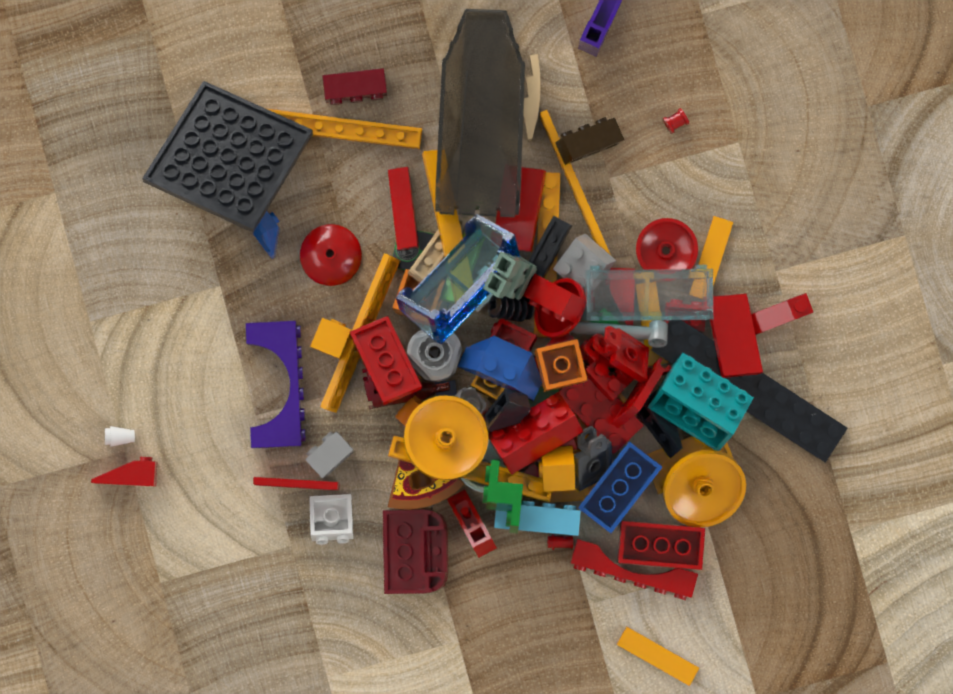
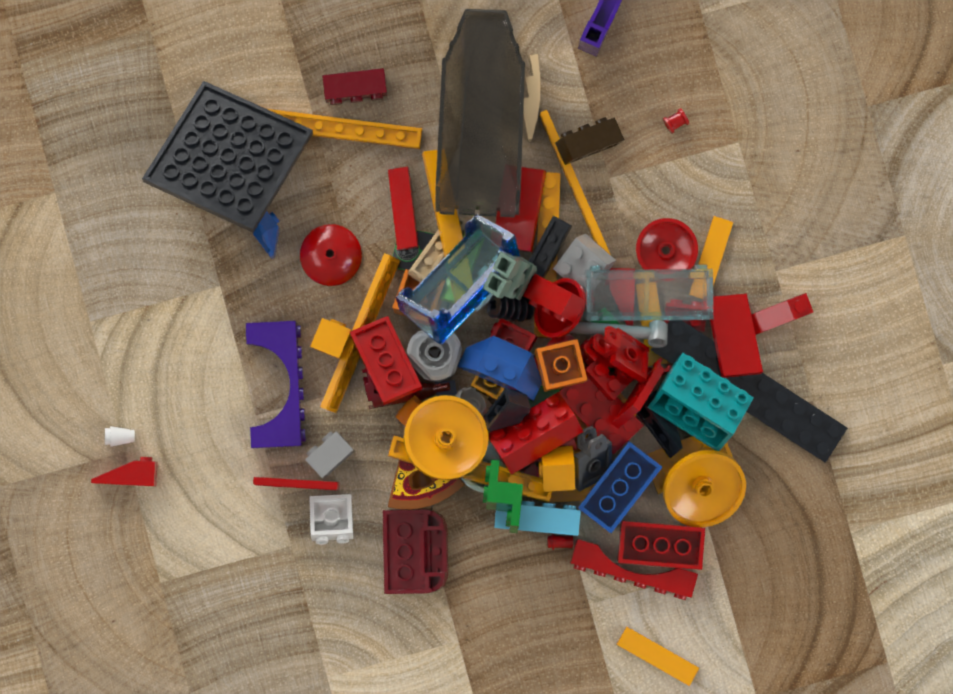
red slope [447,490,497,558] -> none

